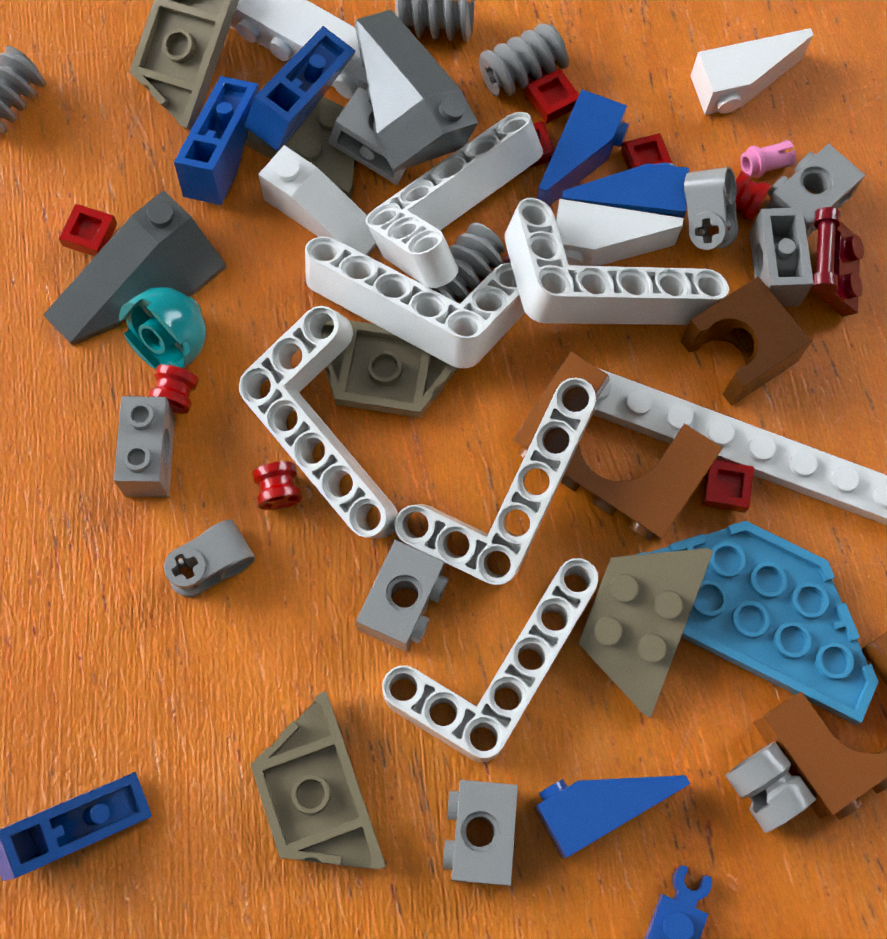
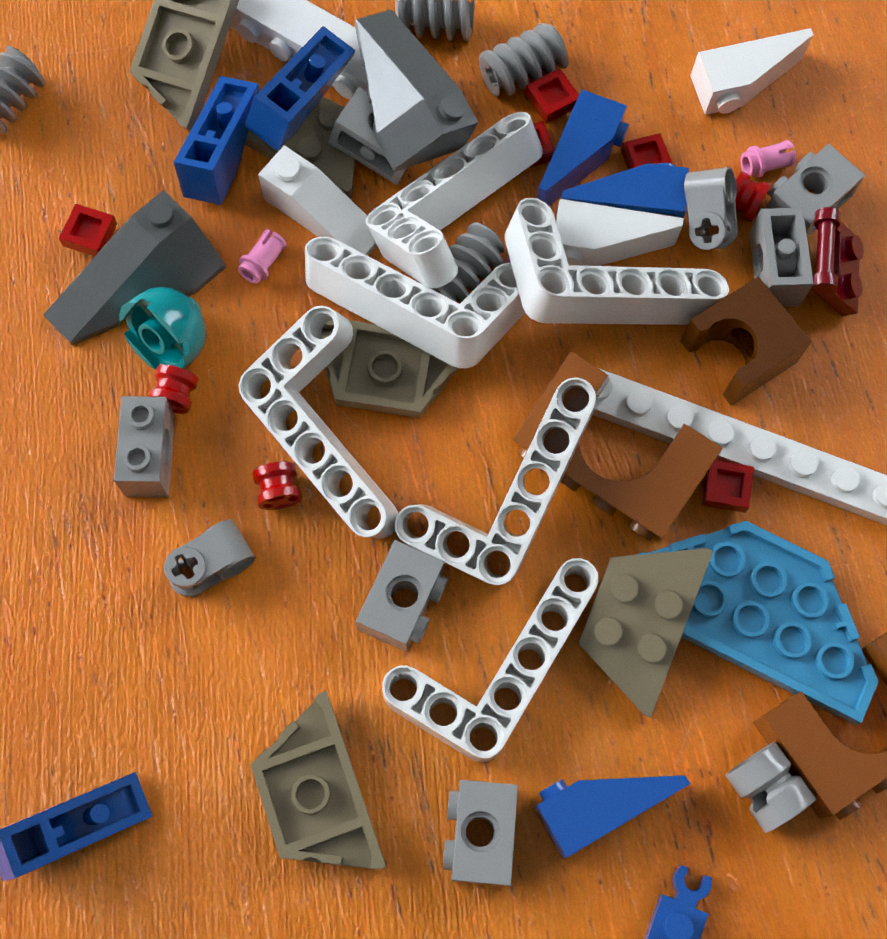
none -> bright pink pin [238,229,287,284]

